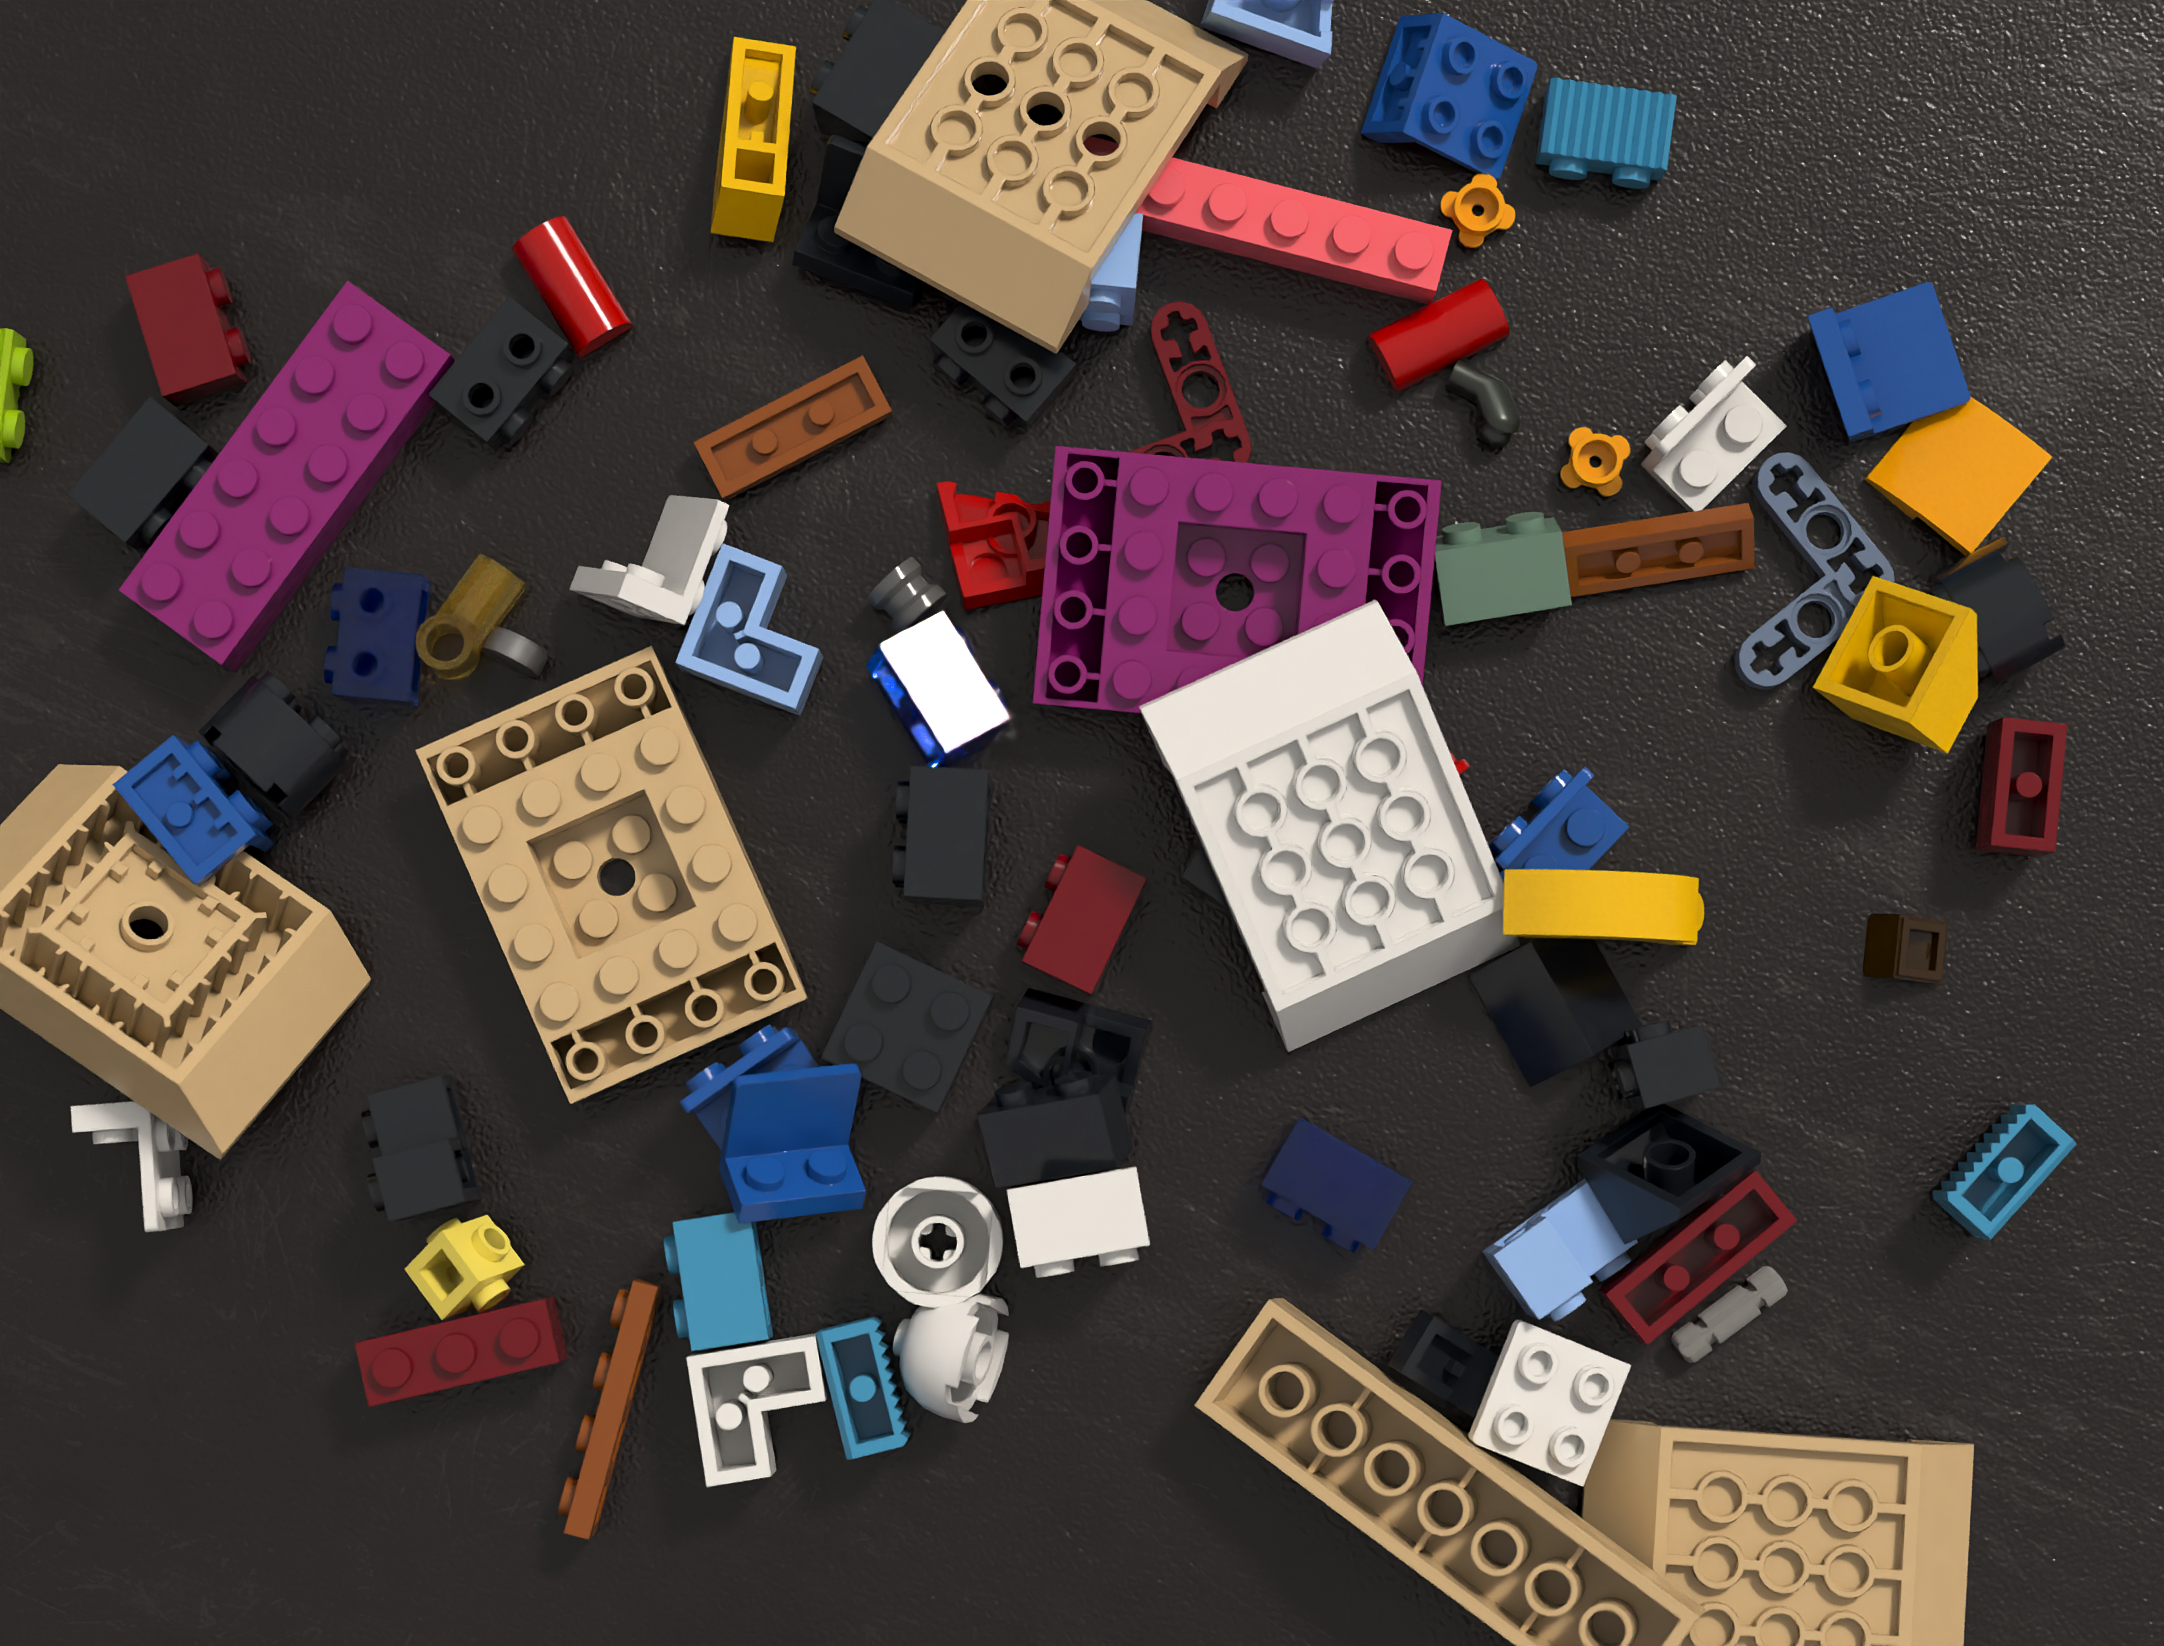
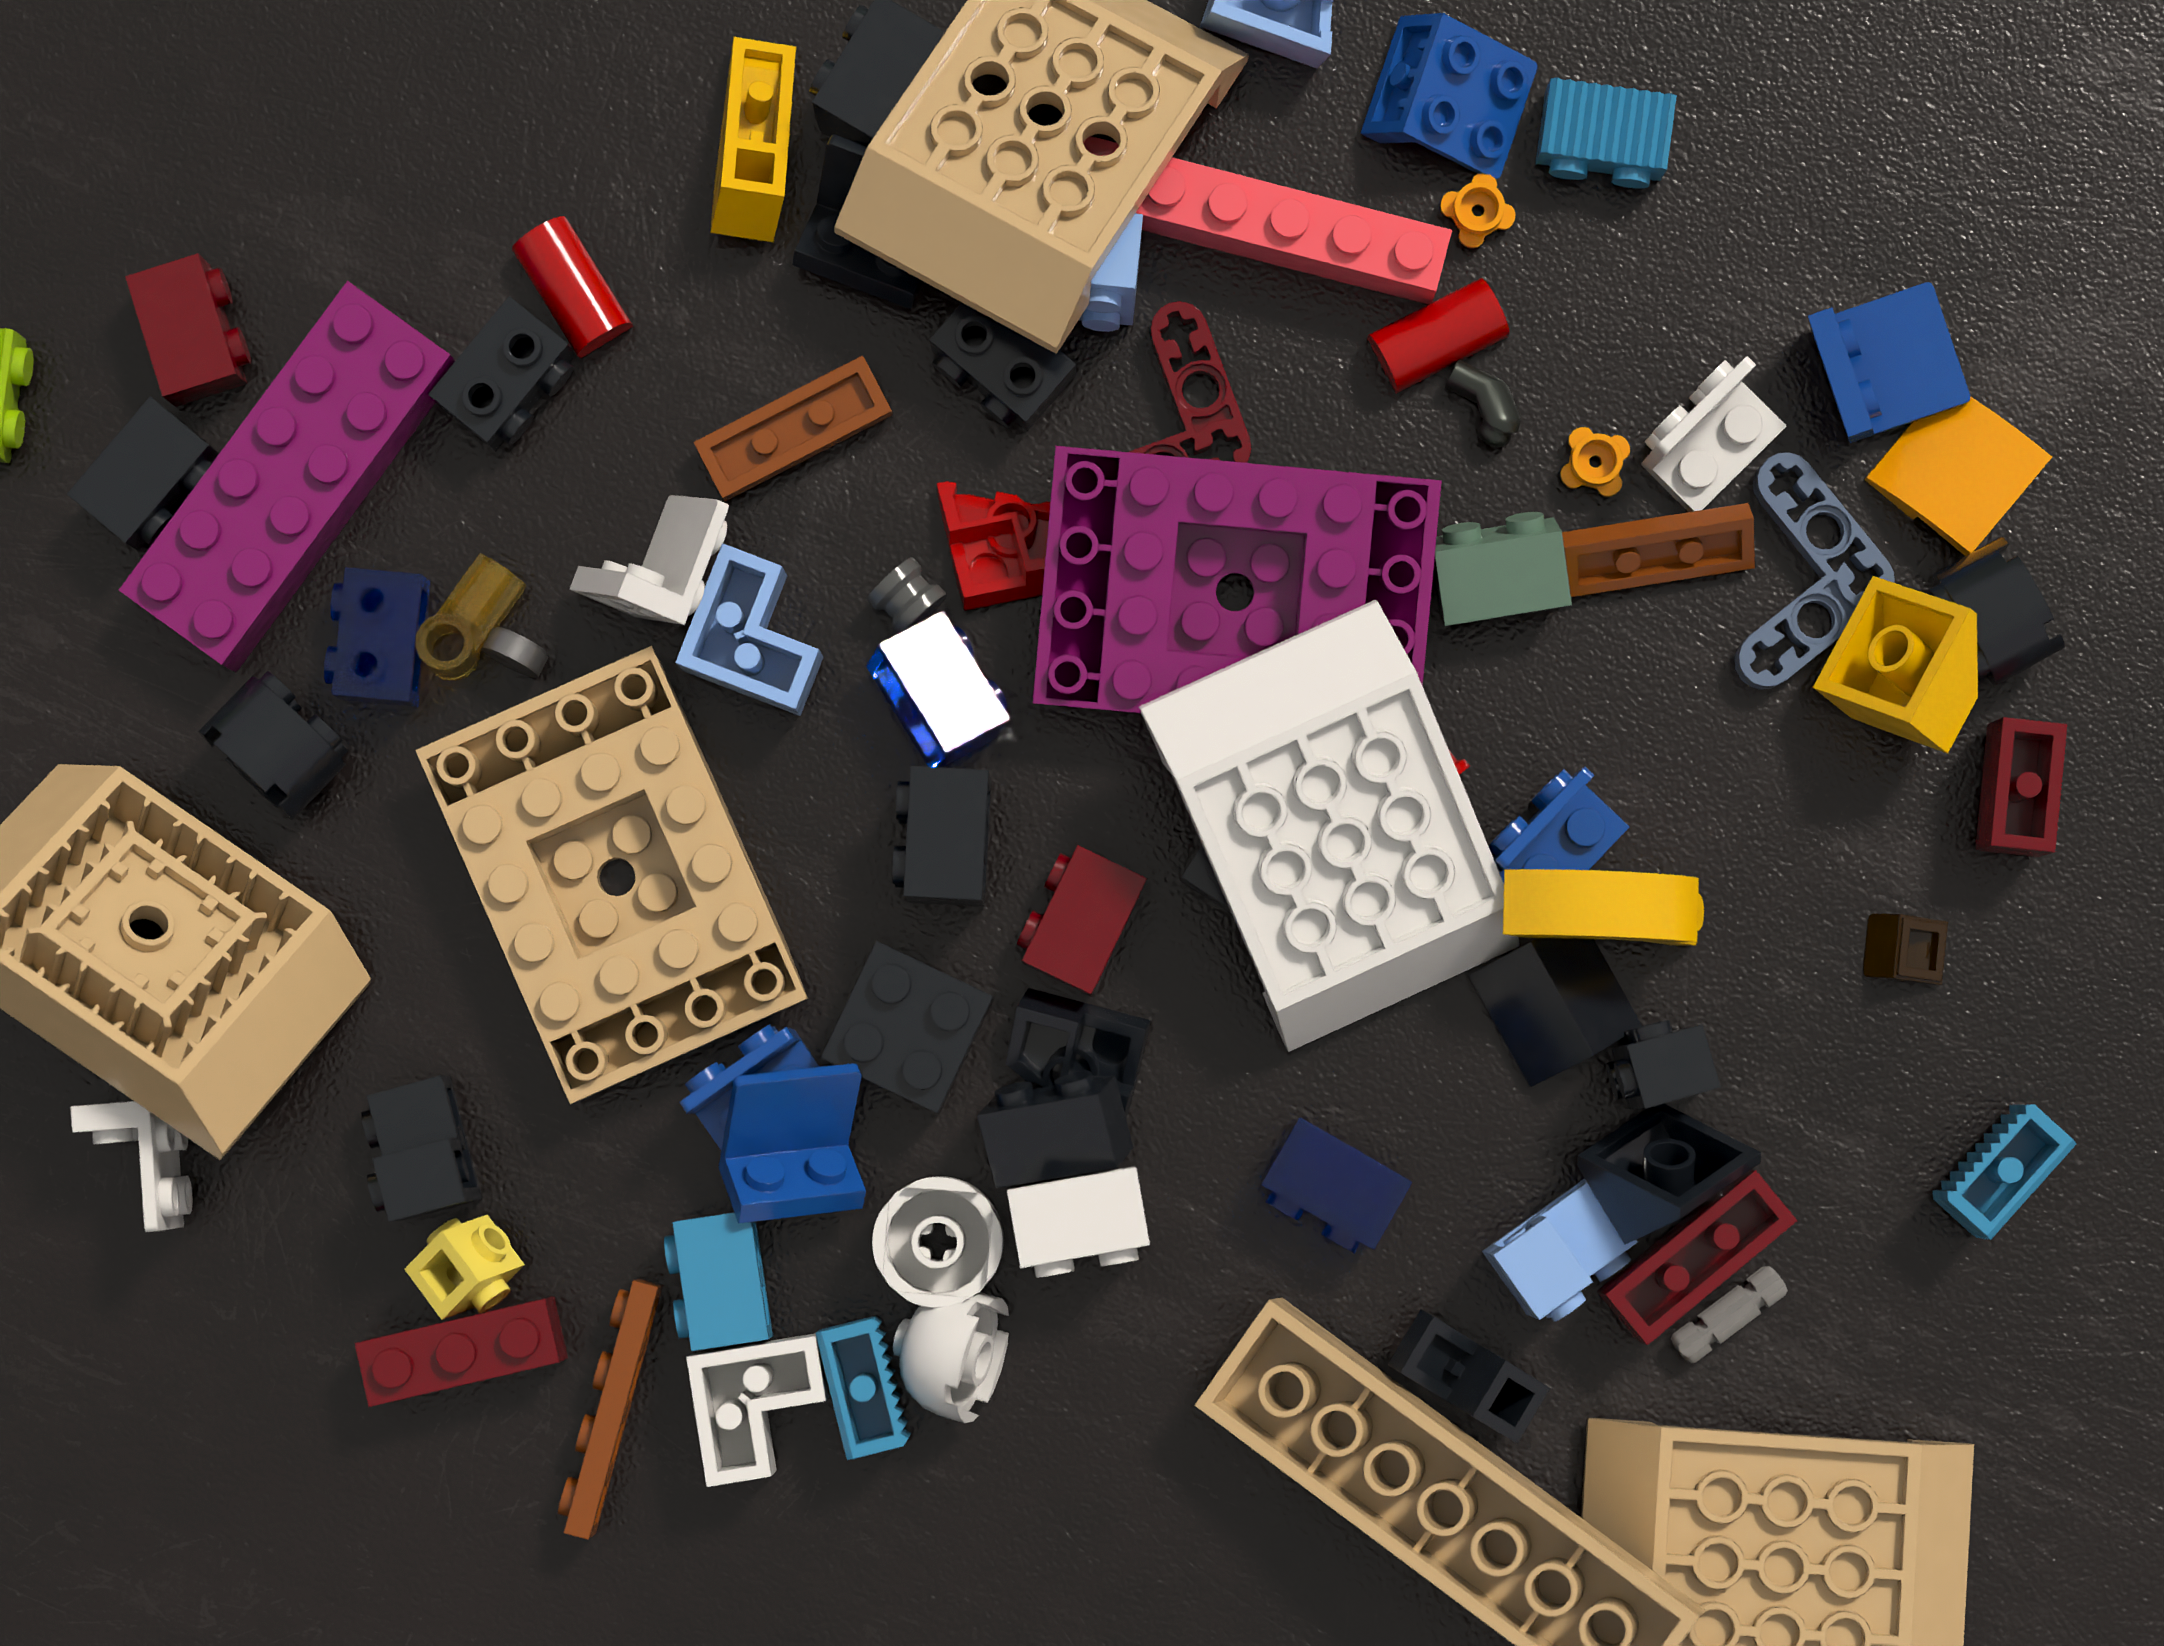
blue bracket [112,735,275,886] -> none
white bracket [1468,1320,1631,1486] -> none

